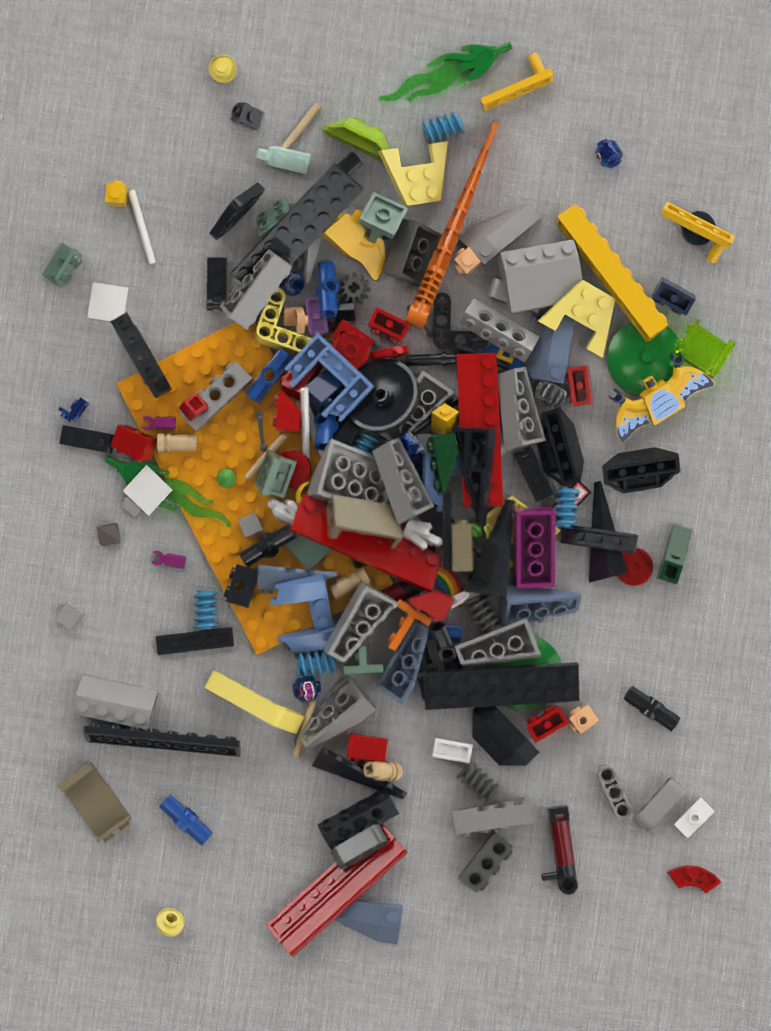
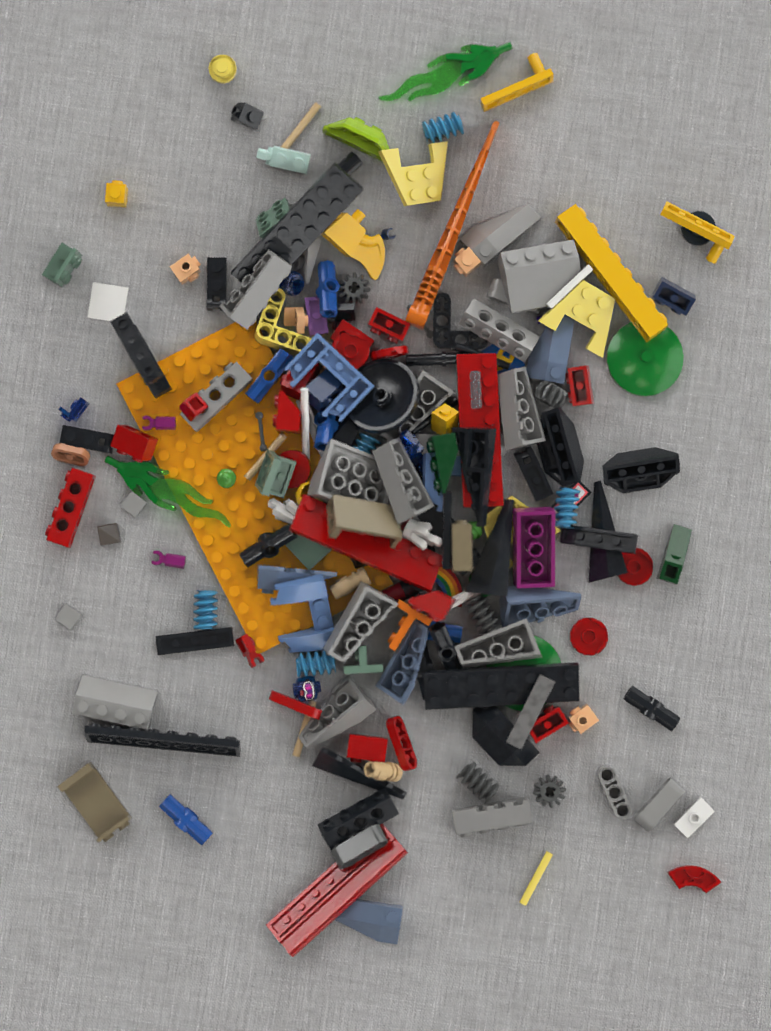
white sticker [123,465,172,516] -> none
white bar [128,190,156,265] -> none
light yellow plate [155,908,185,937] -> none
tan axle [157,433,197,453] -> none
light yellow beam [204,670,305,734] -> none
black beam [209,182,265,240] -> none
black brick [224,564,258,608] -> none
light grey tile [238,512,263,538] -> none
sand green bracket [358,192,408,244] -> none
dark grey slope [383,219,442,287] -> none
white plate [432,737,473,764] -> none
dark grey brick [458,831,513,893] -> none
piece [541,805,578,895] -> none
clear blue head [595,139,623,169] -> none
torso [609,351,714,443] -> none
clear neon green panel [674,319,736,379] -> none
none -> red brick [45,468,96,548]
none -> nougat plate [51,443,90,466]
none -> light nougat brick [170,254,201,285]
none -> red plate [235,634,265,668]
none -> red beam [269,690,322,720]
none -> red beam [386,716,417,771]
none -> clear light blue axle [470,371,482,409]
none -> flat silver sticker [506,675,555,749]
none -> light yellow bar [520,851,553,906]
none -> dark grey gear [533,775,566,808]
none -> white bar [546,265,593,309]
none -> red tile [570,618,608,655]

